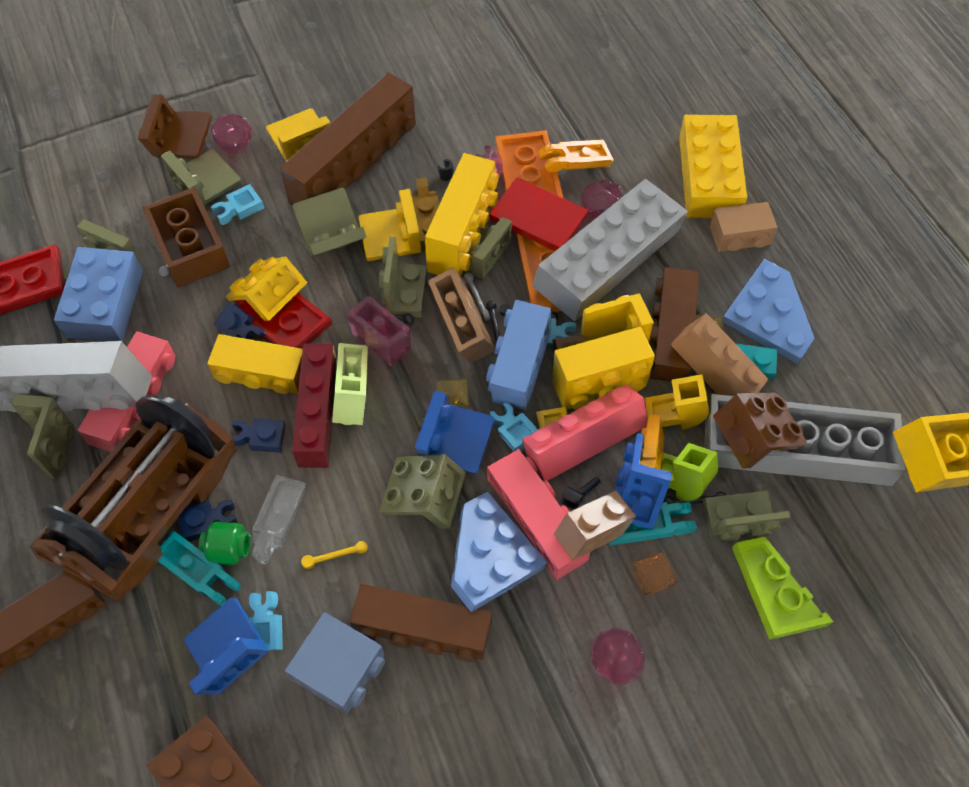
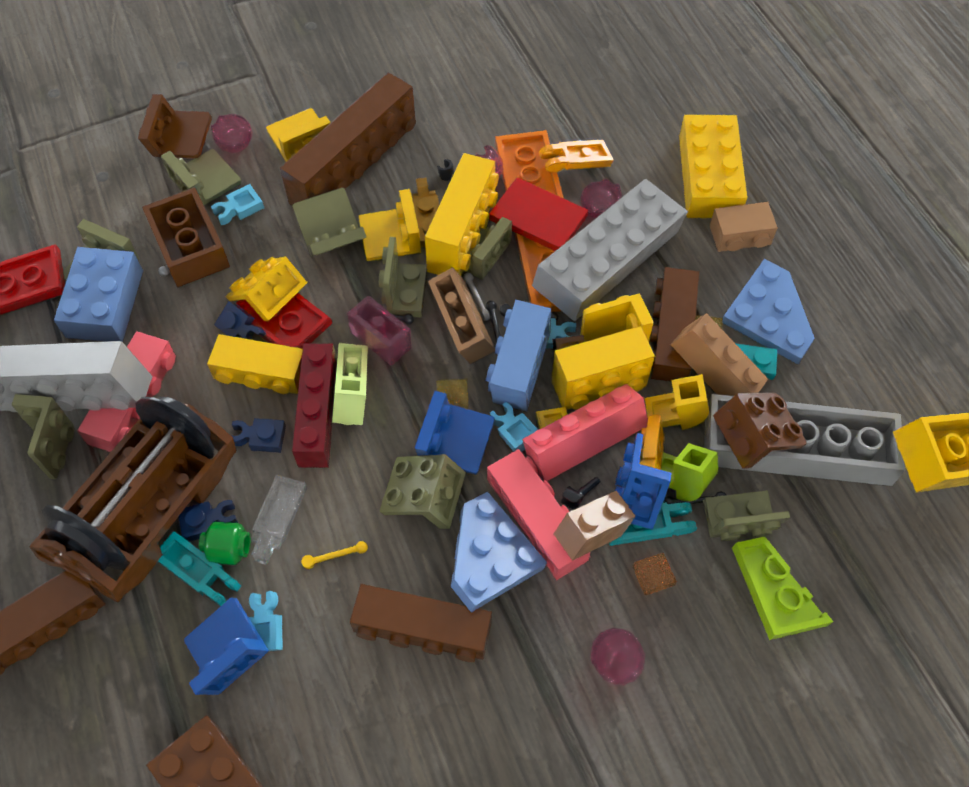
sand blue brick [285,612,385,714] -> none

